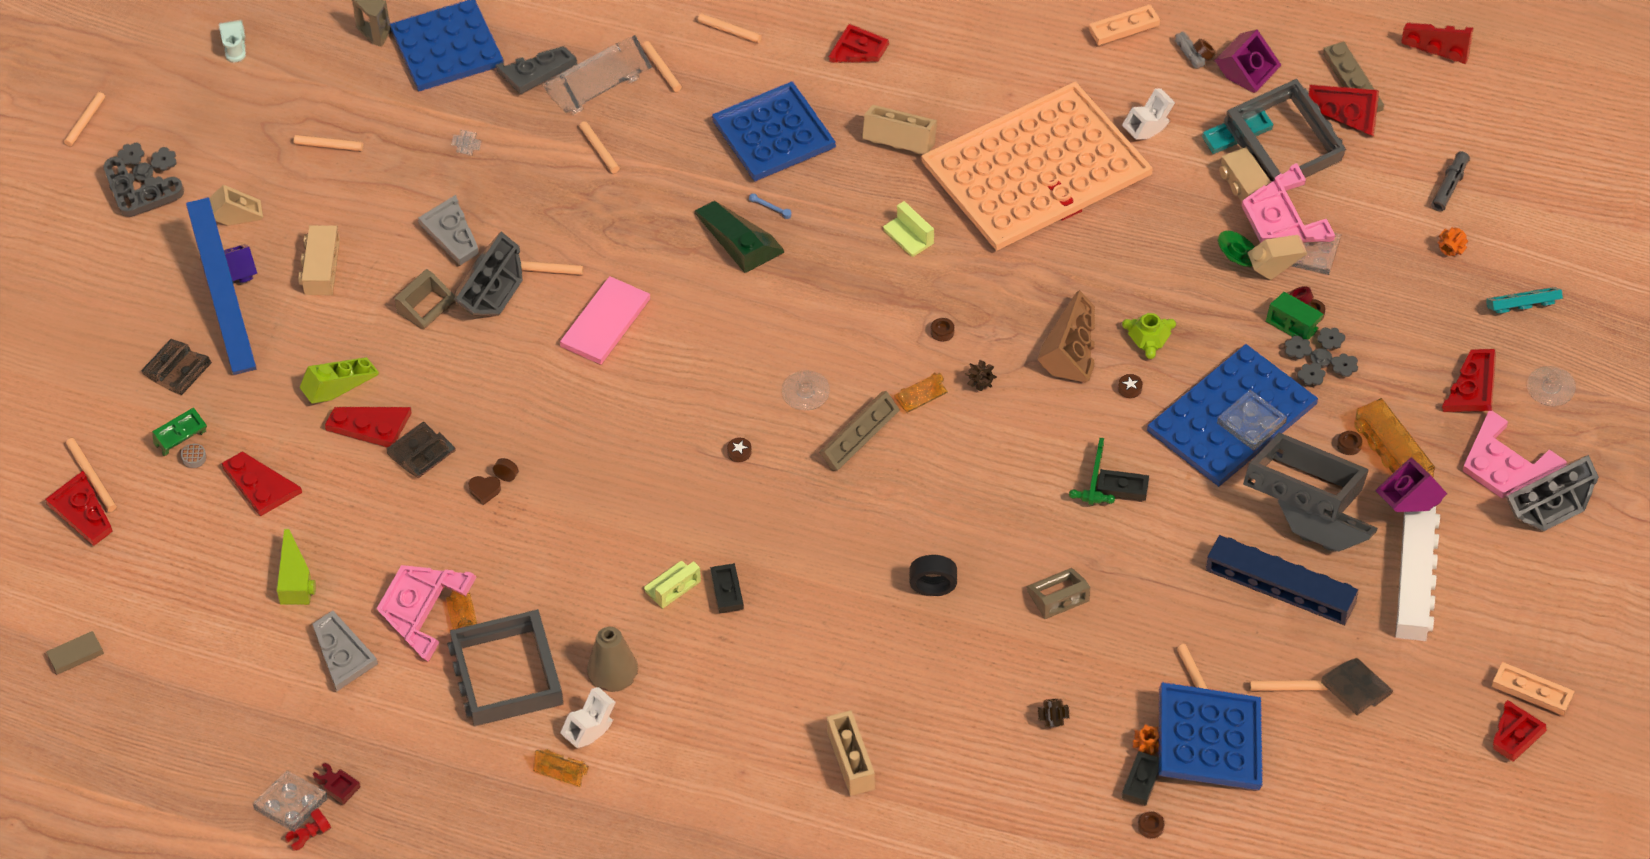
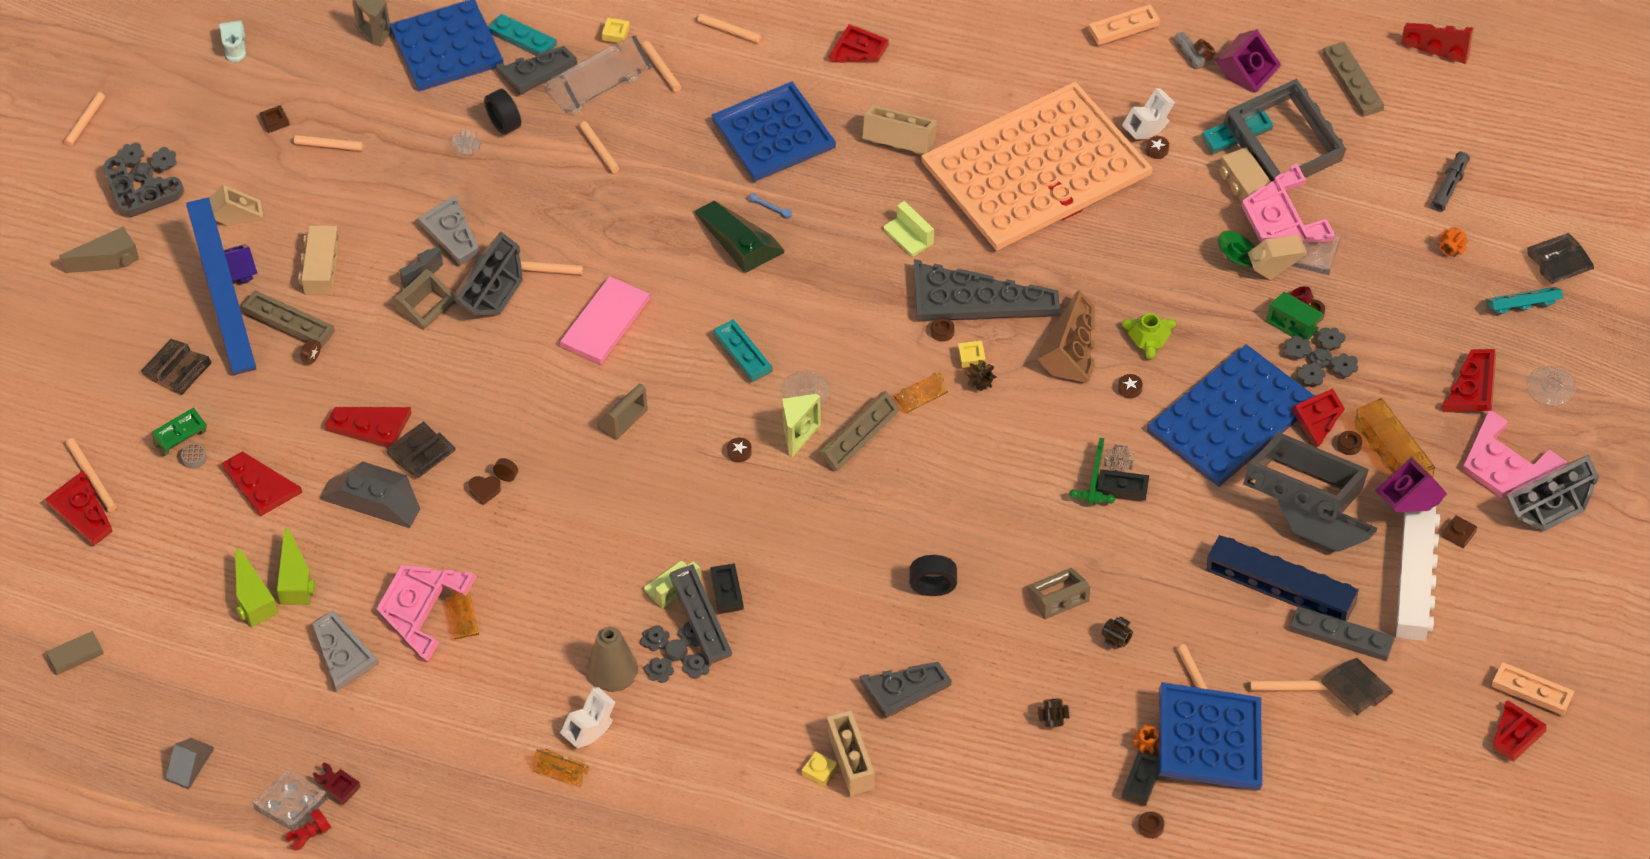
lime slope [300,357,379,403] -> none
dark grey window [447,609,564,727] -> none
clear plate [1217,390,1287,451] -> none
red wing [1309,85,1379,137] -> none
none -> dark tan slope [59,227,139,273]
none -> dark grey slope [166,738,214,790]
none -> lime slope [235,548,278,627]
none -> dark tan plate [242,290,335,348]
none -> reddish brown tile [260,105,290,133]
none -> reddish brown tile [300,339,321,364]
none -> dark grey wedge [321,461,420,528]
none -> dark grey slope [399,246,443,289]
none -> black tyre [484,89,522,135]
none -> teal plate [488,13,557,56]
none -> dark tan tile [598,383,648,441]
none -> light yellow plate [602,18,630,44]
none -> dark grey plant [641,622,711,683]
none -> dark grey plate [669,564,732,665]
none -> teal plate [713,319,773,382]
none -> yellowish green slope [782,394,821,457]
none -> light yellow plate [802,751,838,787]
none -> dark grey wing [860,662,952,718]
none -> dark grey wing [914,259,1060,320]
none -> light yellow plate [958,341,986,368]
none -> dark brown gear [1102,616,1133,649]
none -> clear gear [1104,444,1134,472]
none -> reddish brown tile [1146,136,1169,158]
none -> dark grey plate [1290,606,1395,662]
none -> red wing [1291,388,1345,448]
none -> reddish brown plate [1442,515,1477,549]
none -> clear smoke slope [1527,233,1594,284]

